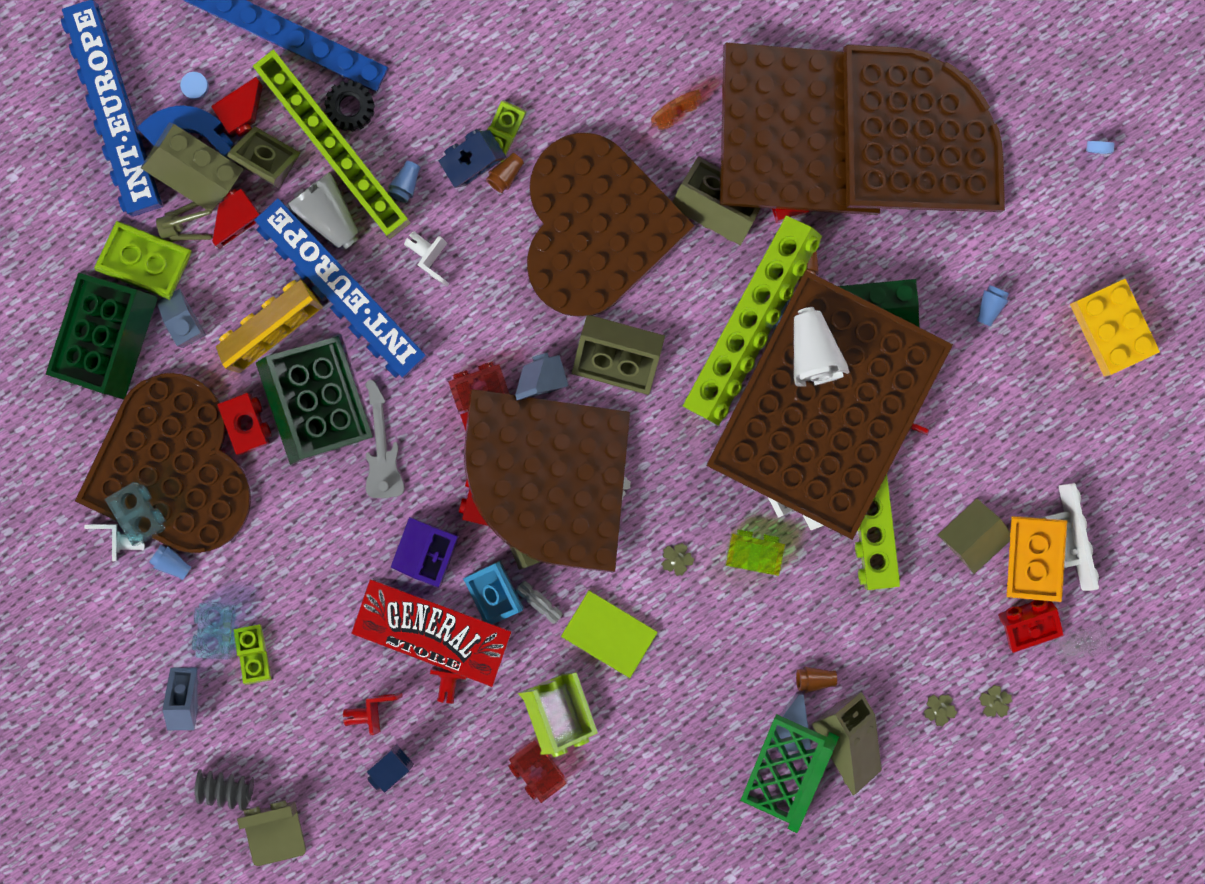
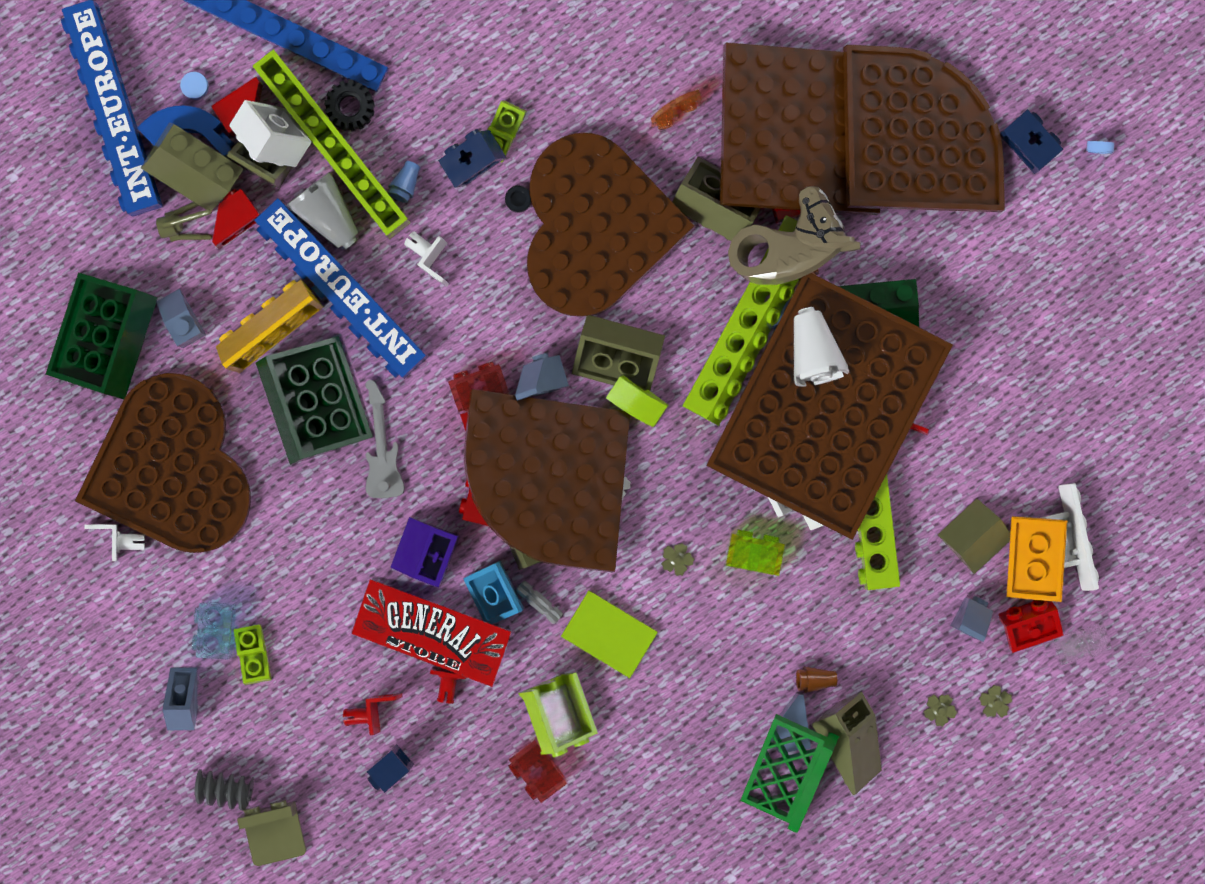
lime tile [94,221,192,300] -> none
clear light blue brick [105,482,166,546] -> none
medium blue cone [149,545,191,580] -> none
red brick [217,393,272,455] -> none
dark orange cone [486,153,524,193] -> none
medium blue cone [976,285,1009,327] -> none
yellow brick [1070,279,1160,377] -> none
none -> white brick [229,100,312,167]
none -> black tile [505,185,532,213]
none -> lime slope [606,375,669,427]
none -> dark tan animal [728,186,861,285]
none -> sand blue slope [950,596,993,642]
none -> dark blue brick [1000,109,1064,174]

